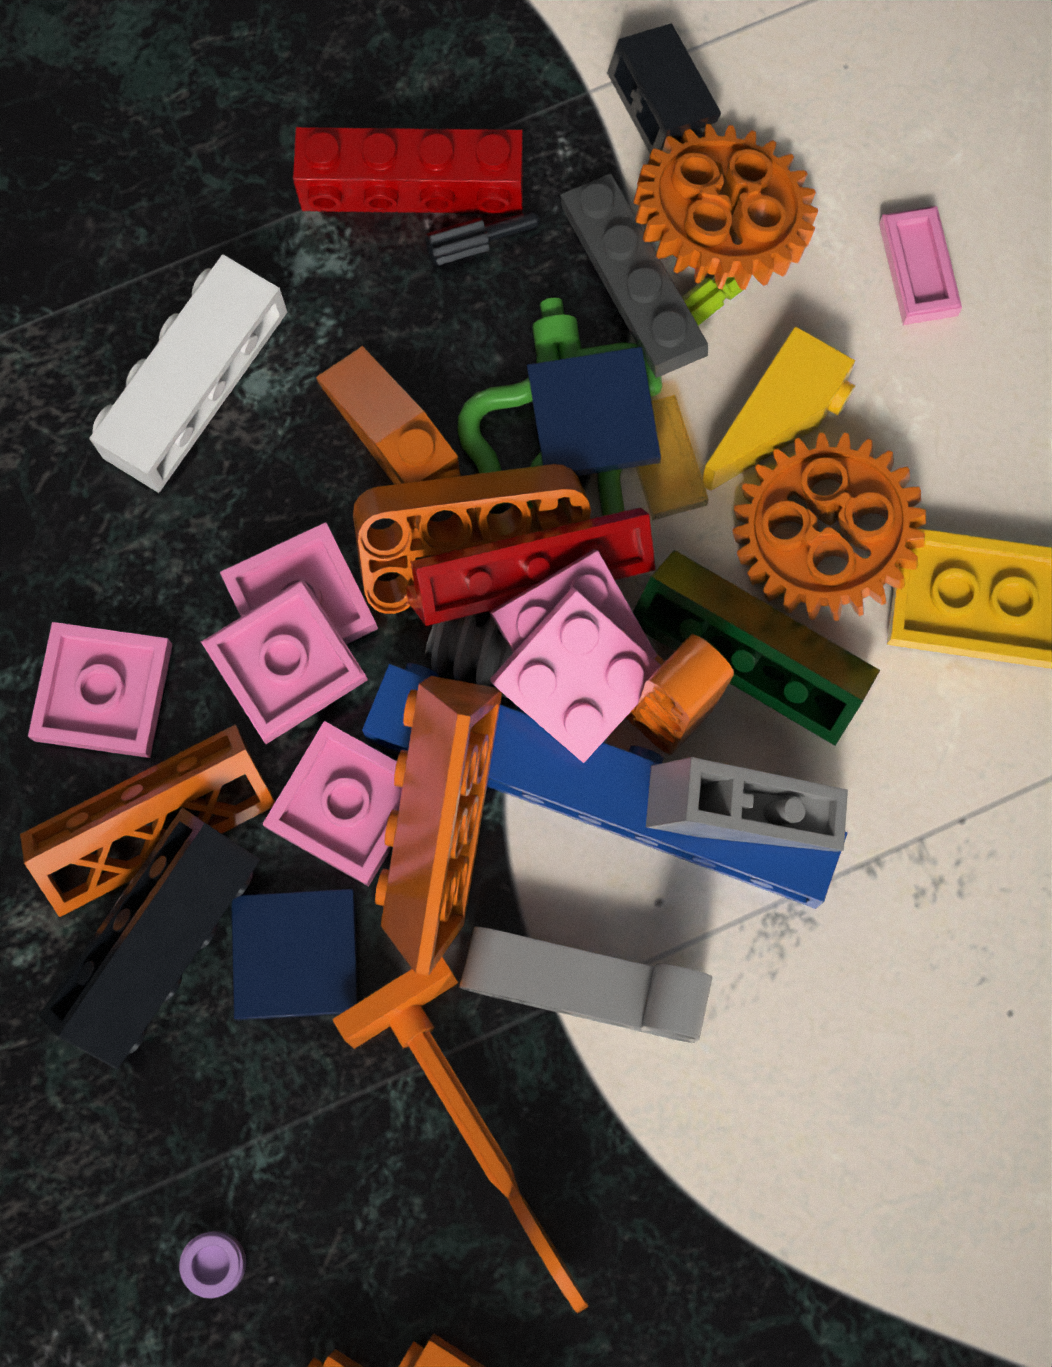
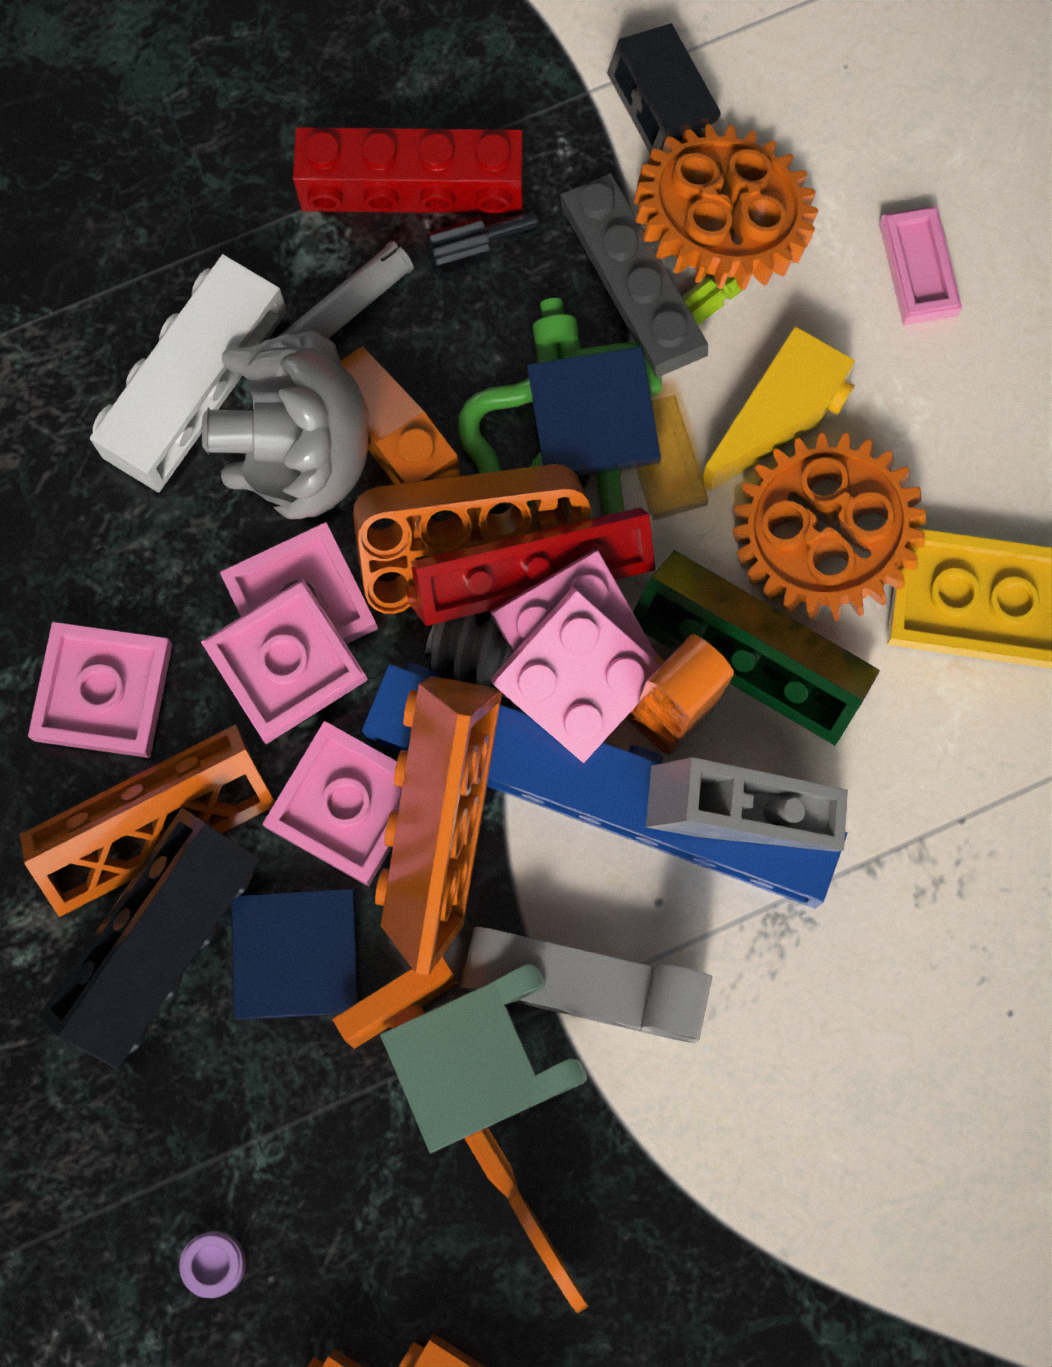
none -> light grey piece [202,331,369,519]
none -> light grey pin [263,241,414,342]
none -> sand green flag [380,964,587,1153]

